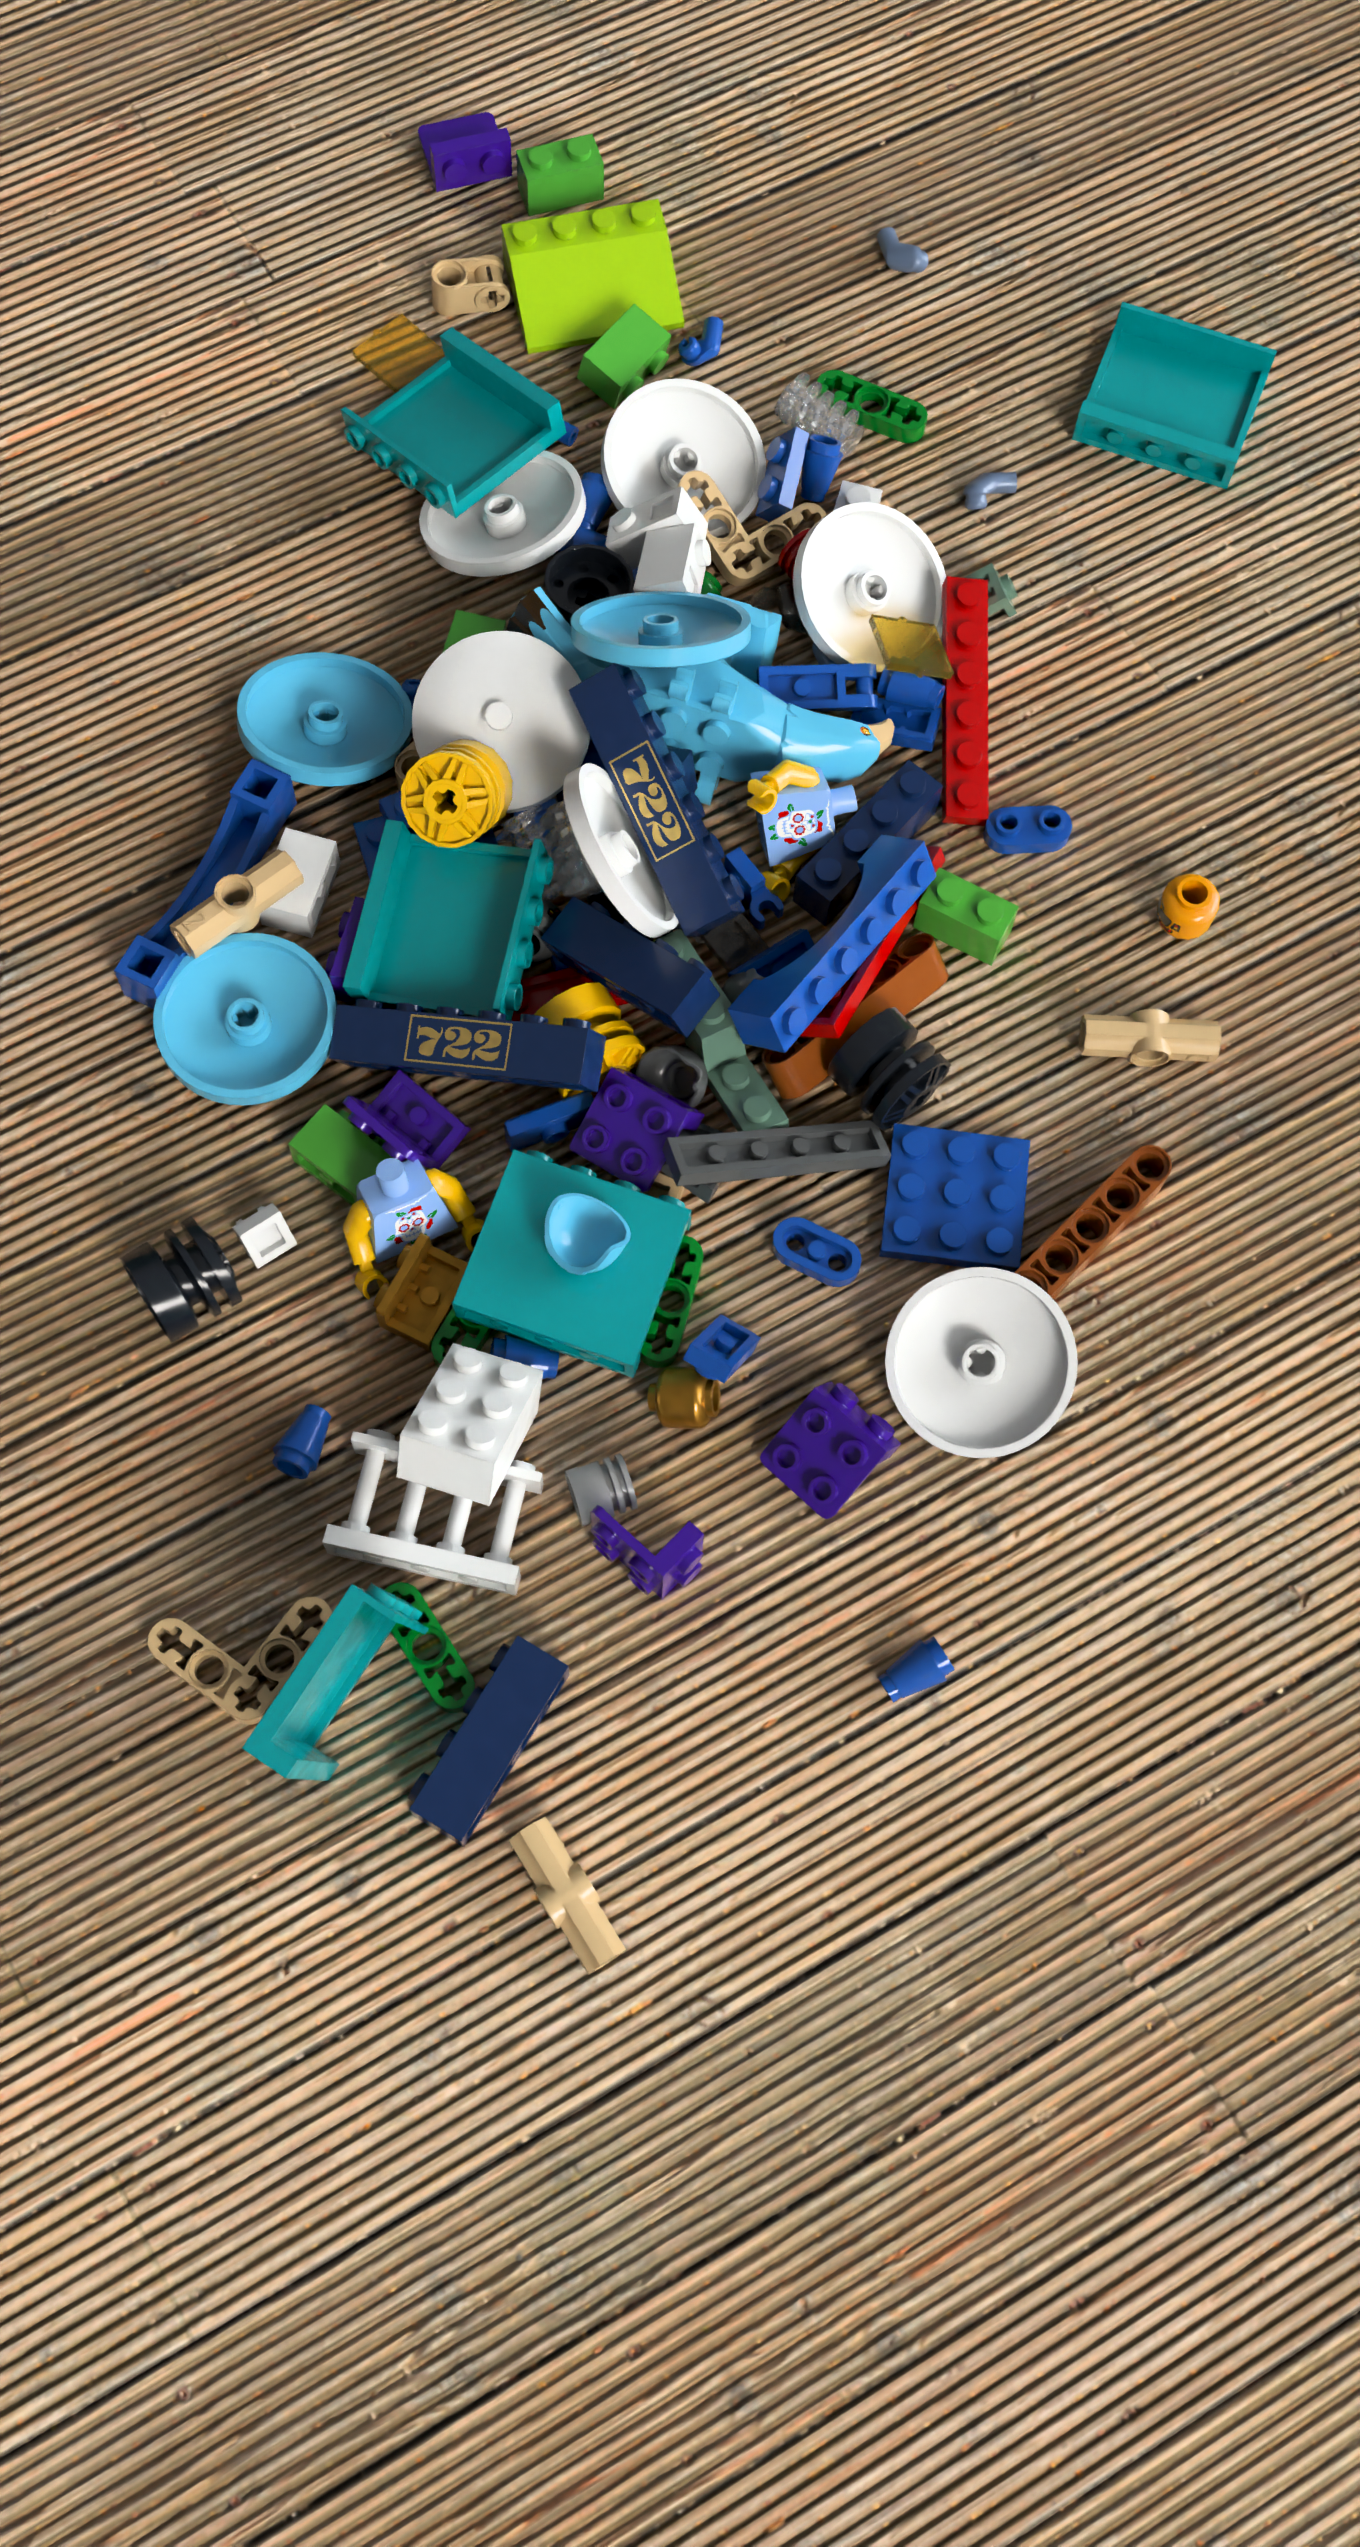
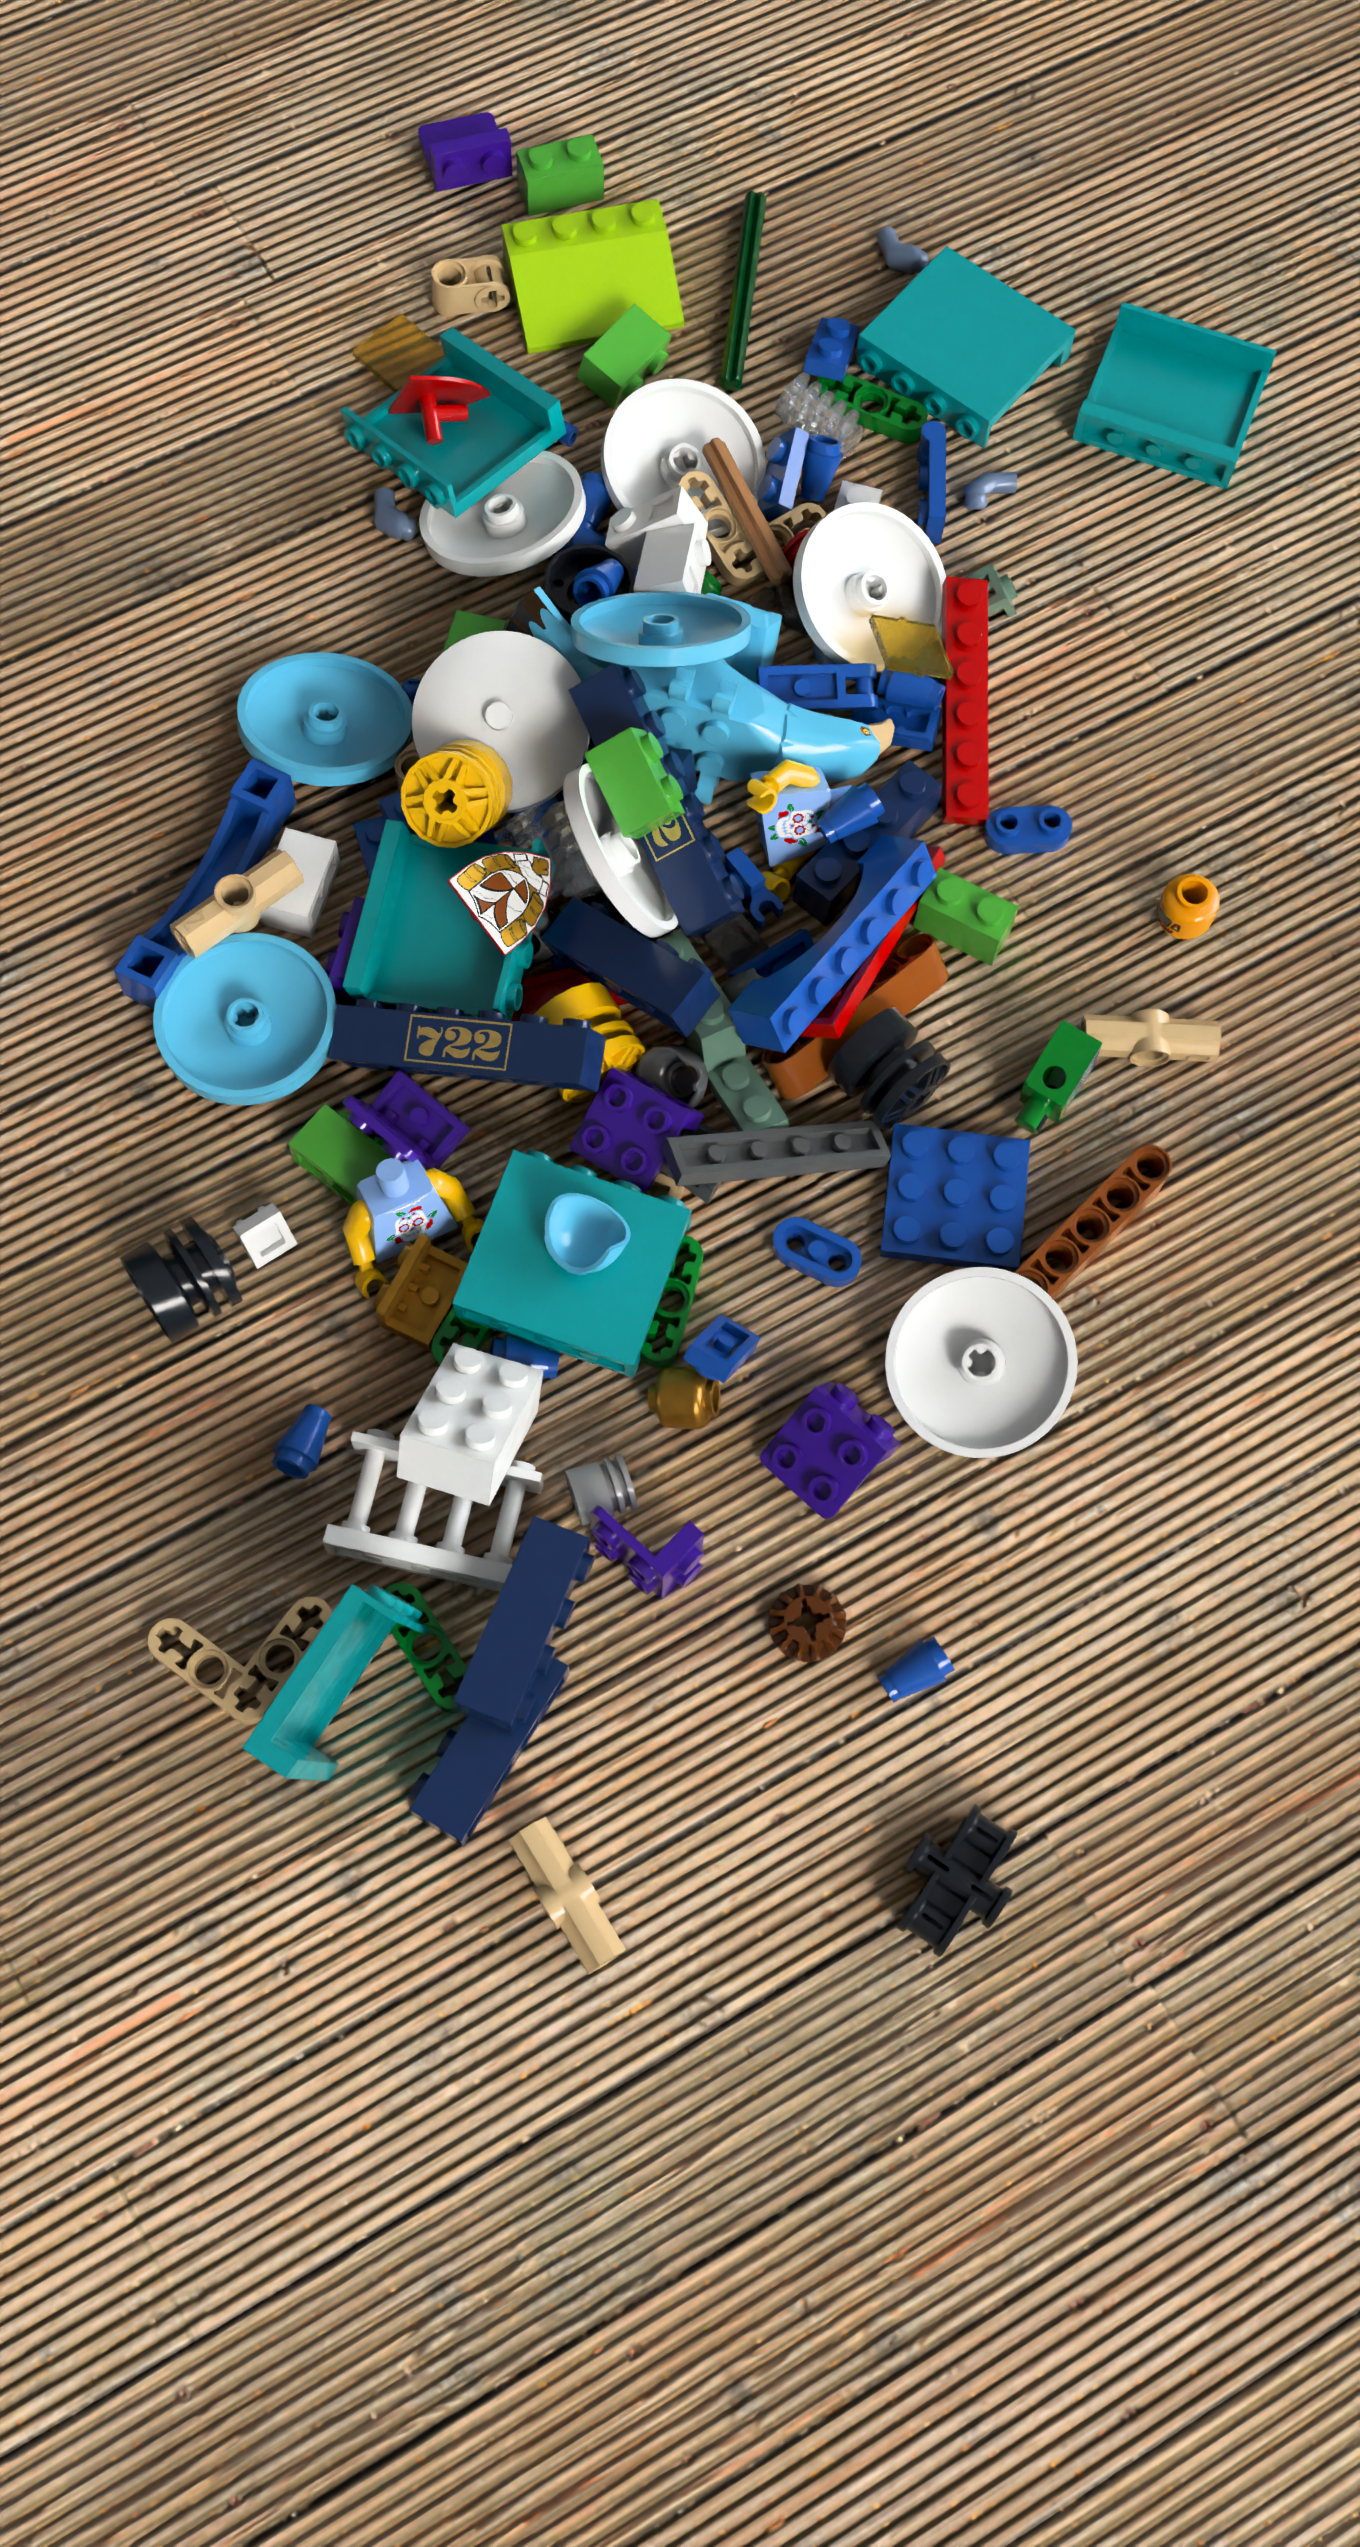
blue plate [504,1091,594,1153] -> none
blue arm [678,316,724,367] -> none
none -> sand blue arm [374,488,417,541]
none -> red shield [388,376,491,445]
none -> shield [447,851,551,956]
none -> dark blue brick [453,1516,595,1733]
none -> blue cone [573,559,624,607]
none -> bright green brick [584,727,685,839]
none -> medium nougat axle [702,438,793,585]
none -> dark green axle [720,190,766,392]
none -> reddish brown gear [768,1583,846,1662]
none -> blue plate [803,317,861,382]
none -> blue cone [816,782,885,844]
none -> teal panel [855,246,1076,449]
none -> black axle [897,1804,1018,1957]
none -> blue plate [917,421,946,544]
none -> green torso [1015,1020,1102,1134]

